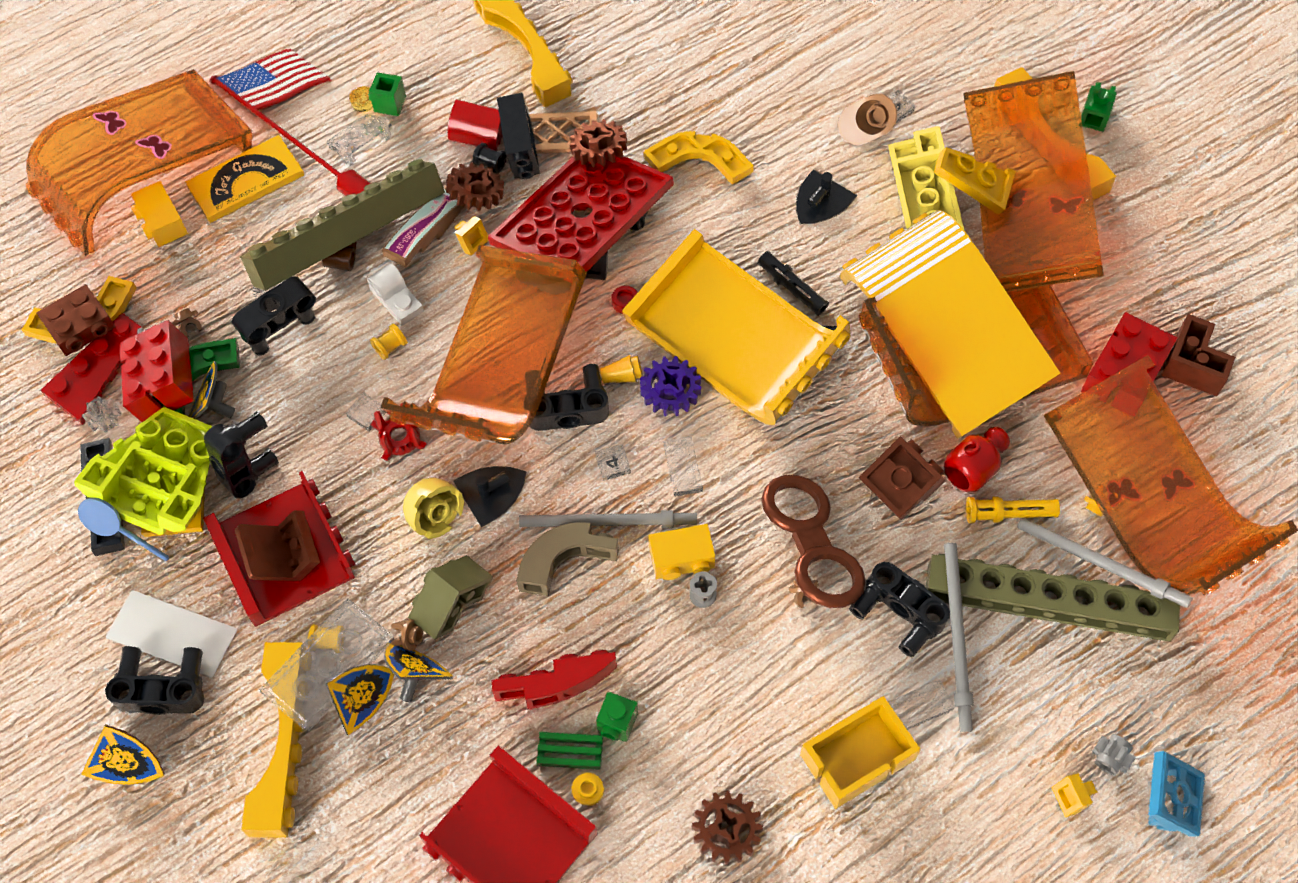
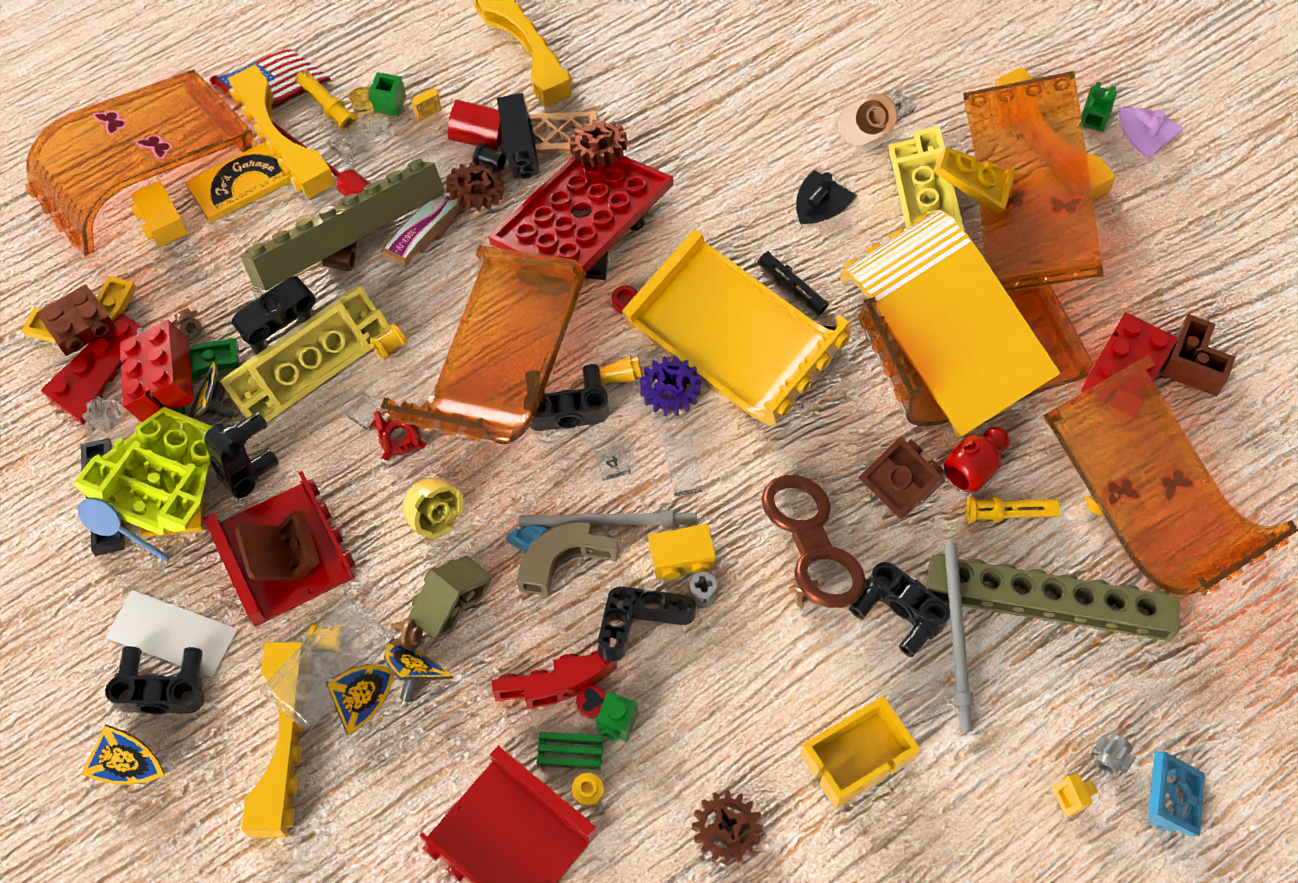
white plate [367,263,424,326] -> none
black shield [453,466,527,527] -> none
yellow tile [454,216,489,256] -> none
yellow plate [643,131,754,185] -> none
light grey bar [1018,518,1193,608] -> none
none -> light yellow slope [219,285,389,423]
none -> yellow arch [228,64,336,199]
none -> yellow pin [295,69,359,133]
none -> yellow tile [411,88,442,122]
none -> dark azure tile [506,525,548,553]
none -> tile [576,685,606,719]
none -> black beam [598,587,696,661]
none -> lavender shield [1119,107,1183,159]

